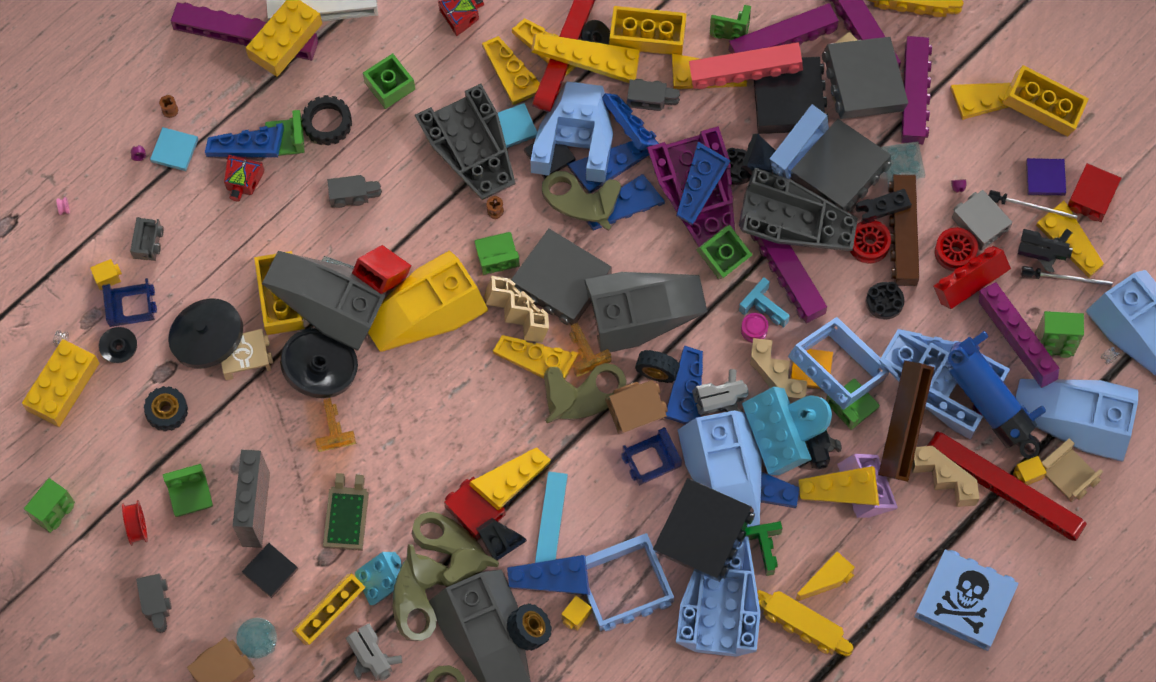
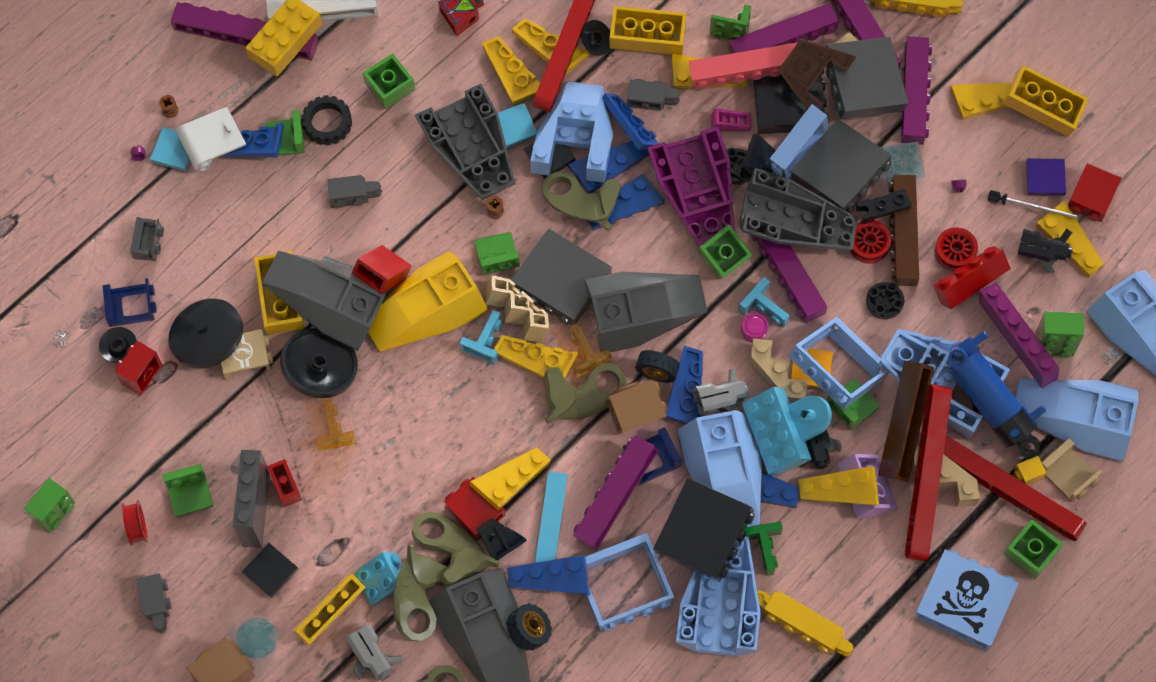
yellow brick [22,339,100,427] -> none
bright pink bush [56,197,70,215] -> none
yellow brick [90,259,122,291] -> none
black wheel [144,386,188,431] -> none
red torso [224,155,265,202] -> none
tile [323,473,369,551] -> none
yellow wing [531,33,640,83] -> none
yellow brick [561,596,592,631] -> none
blue wing [676,142,730,225] -> none
yellow slope [796,552,855,601] -> none
light grey brick [952,190,1013,251] -> none
piece [1021,266,1113,286] -> none
none -> red brick [115,340,163,396]
none -> white door [176,107,246,171]
none -> red brick [267,459,302,508]
none -> medium azure bracket [460,310,502,365]
none -> magenta brick [573,435,659,551]
none -> dark pink slope [711,108,751,131]
none -> reddish brown wing [778,39,856,110]
none -> red beam [905,384,952,561]
none -> bright green brick [1004,519,1064,580]

